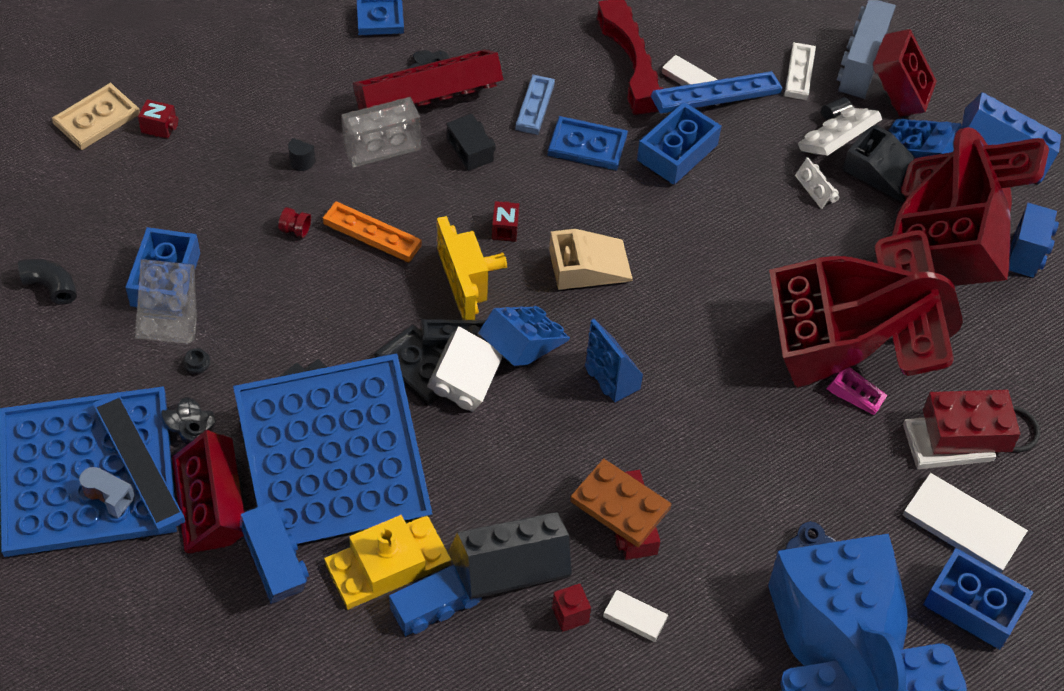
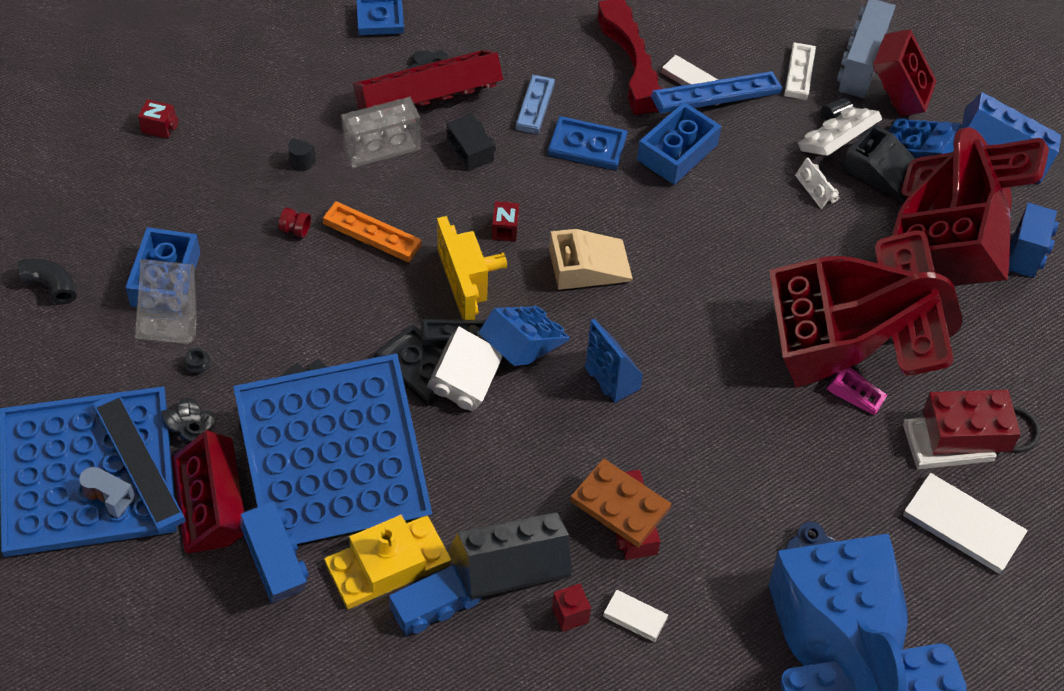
tan tile [52,83,140,150] -> none
blue brick [923,548,1033,650] -> none

